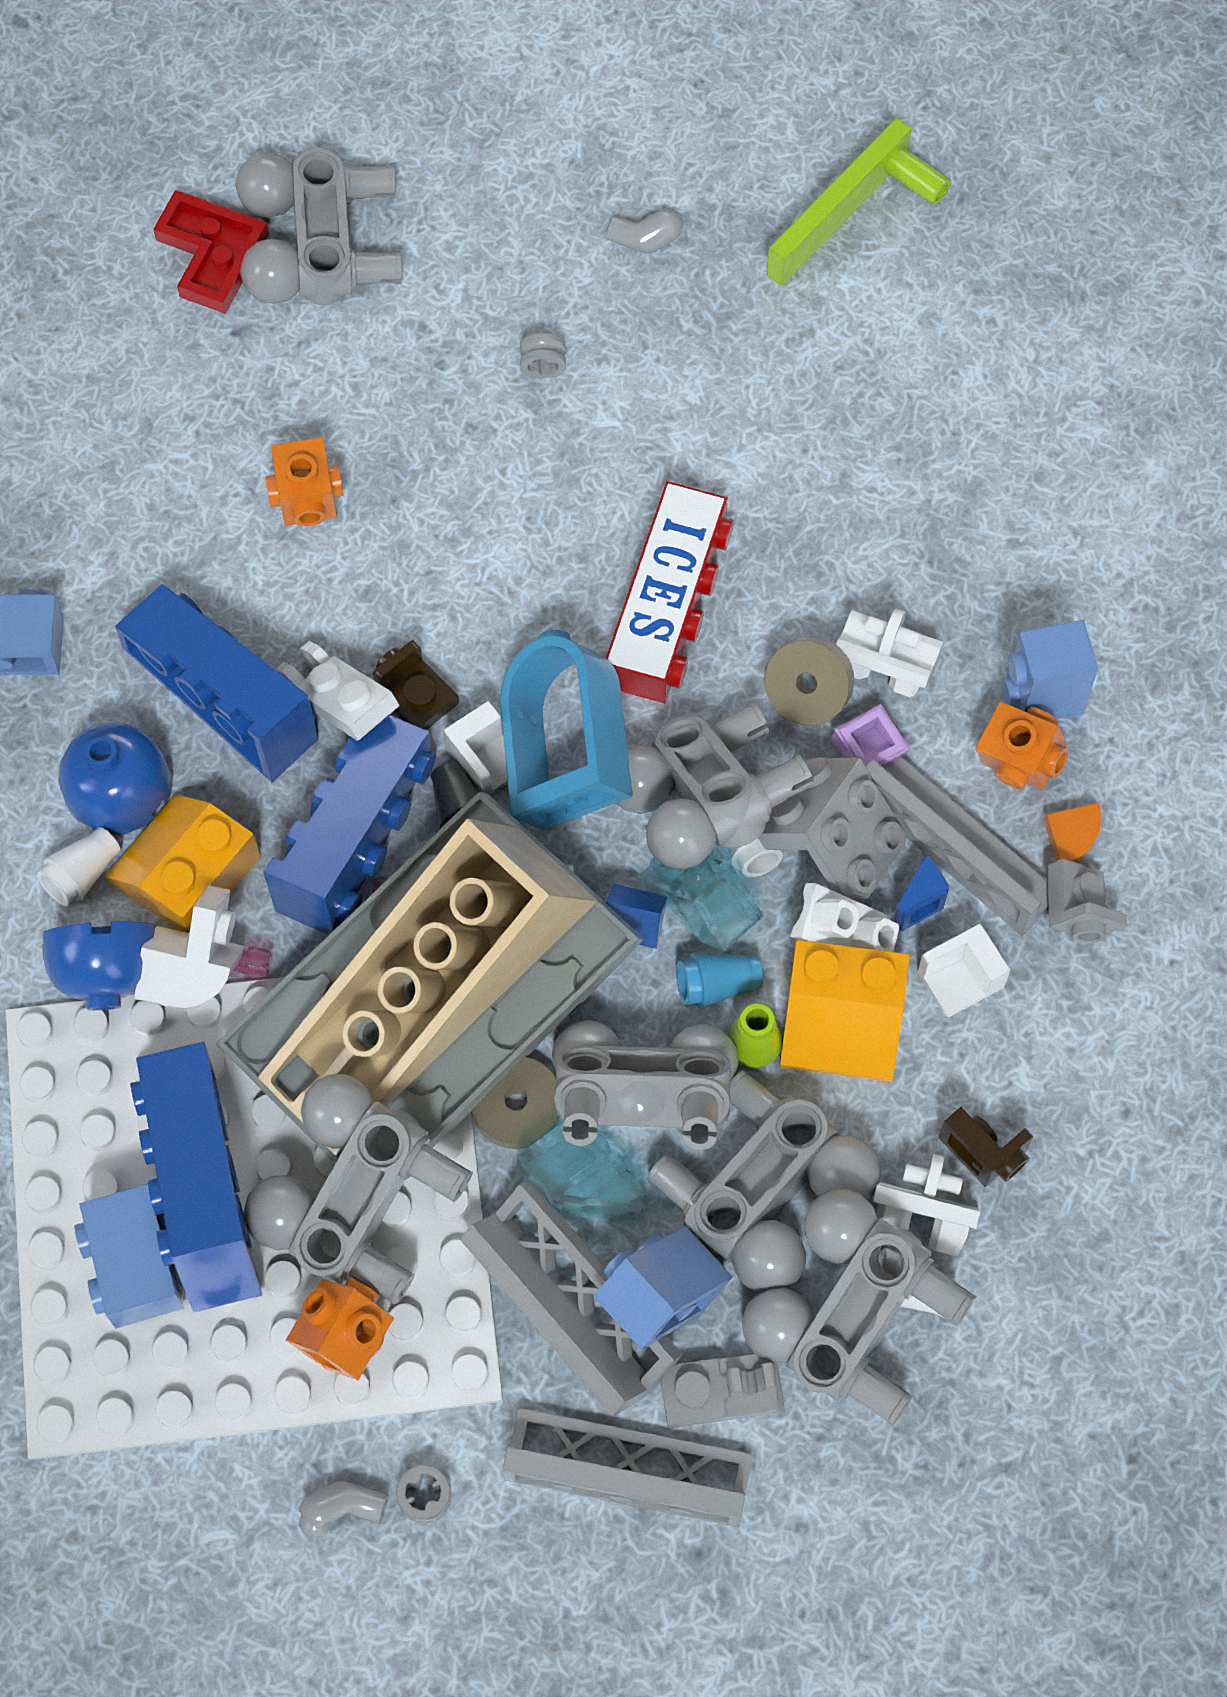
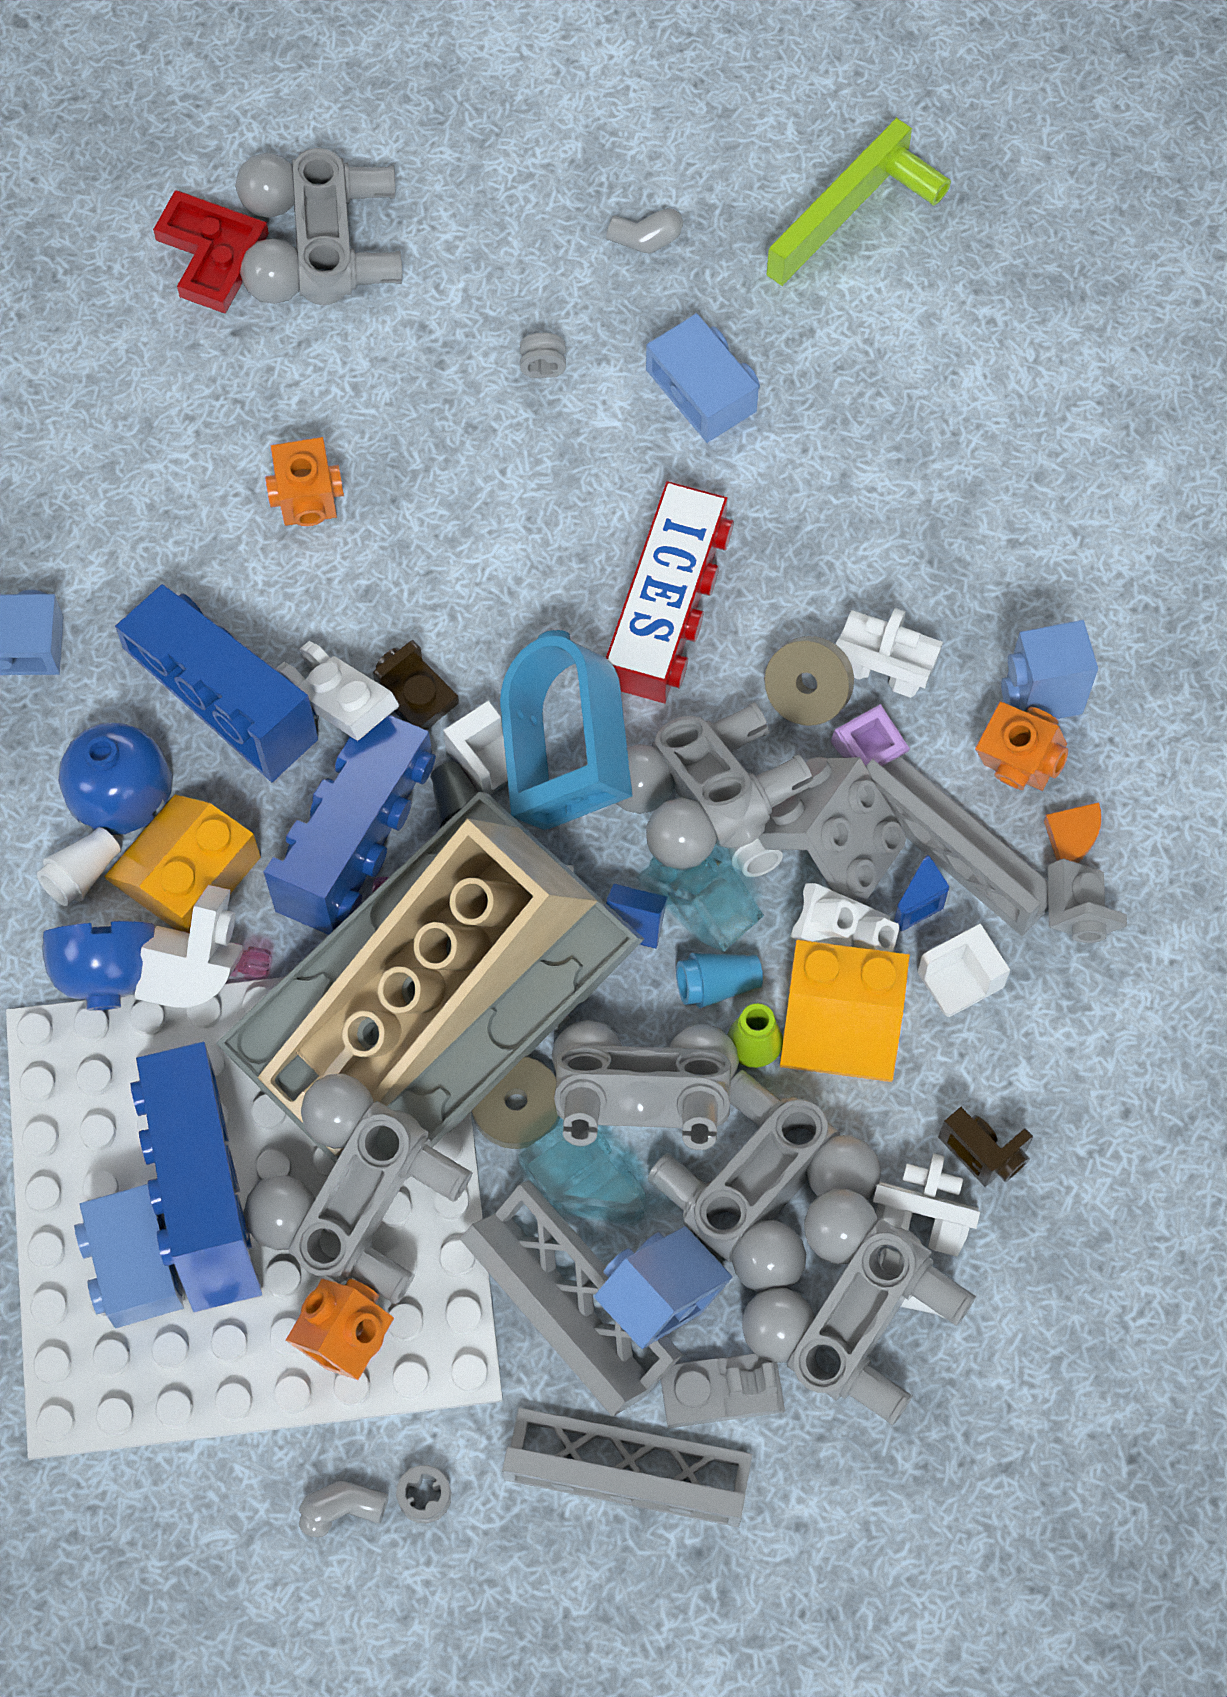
none -> medium blue brick [646,313,760,443]

